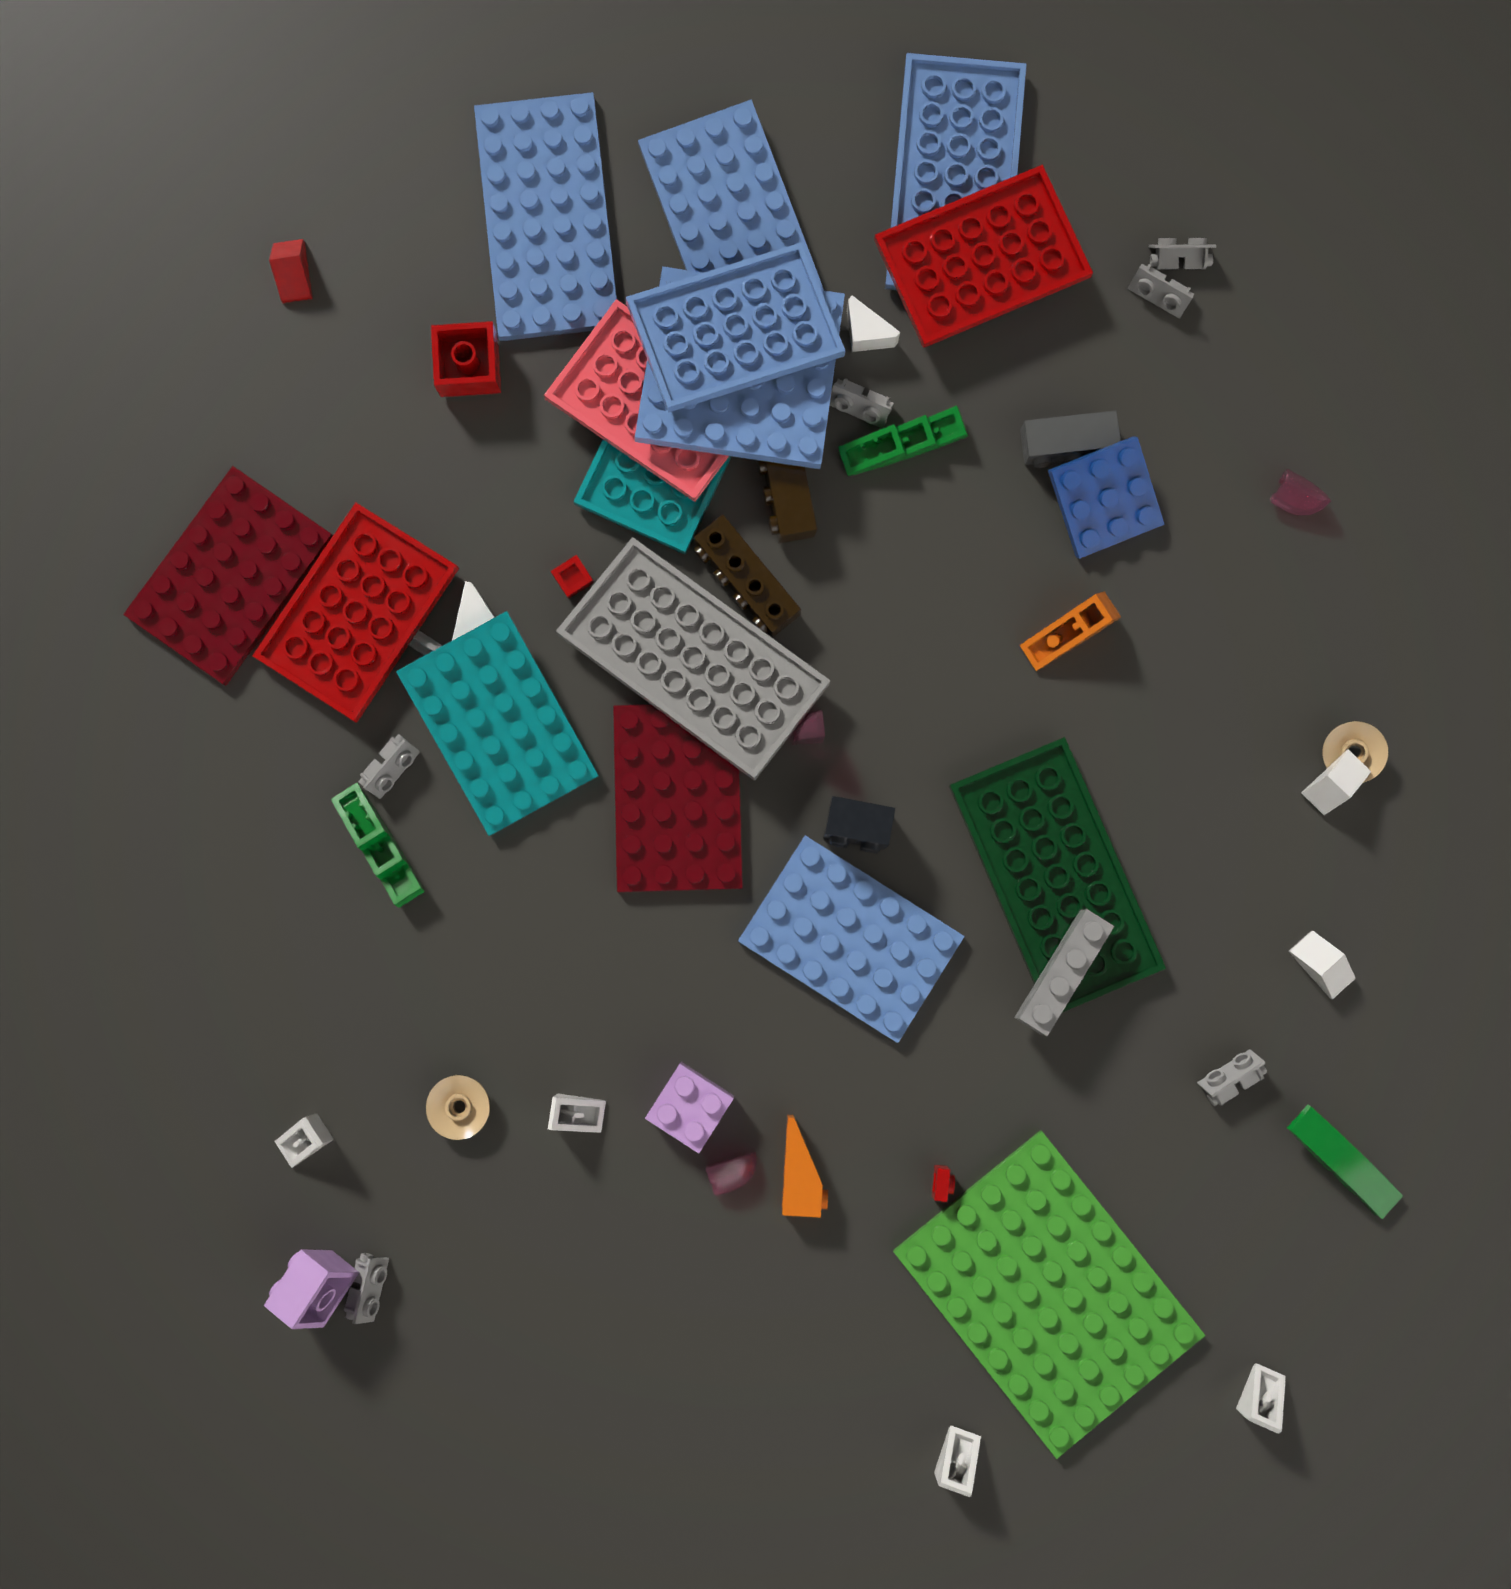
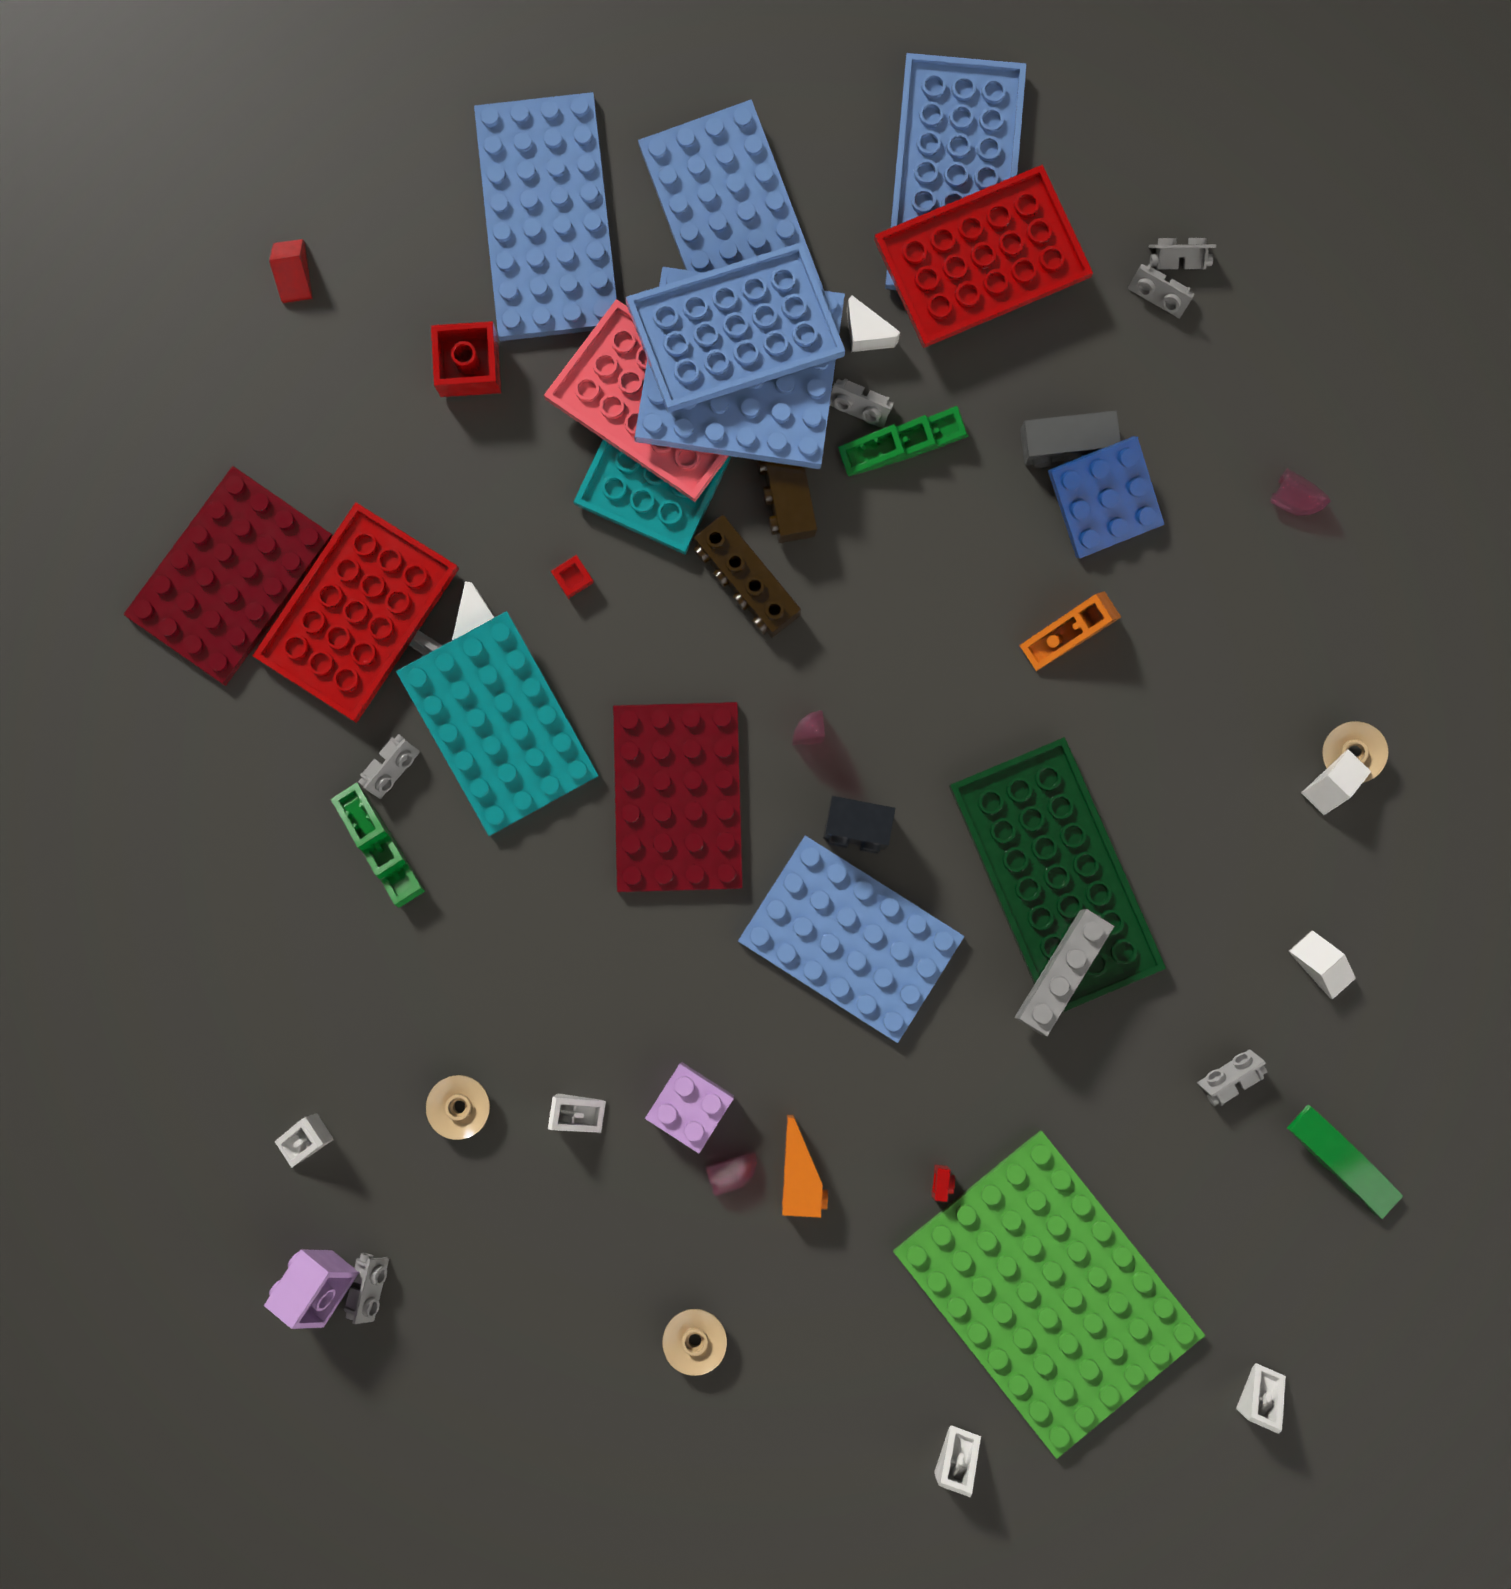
light grey plate [556,537,831,781] -> none
none -> tan dish [662,1309,727,1376]

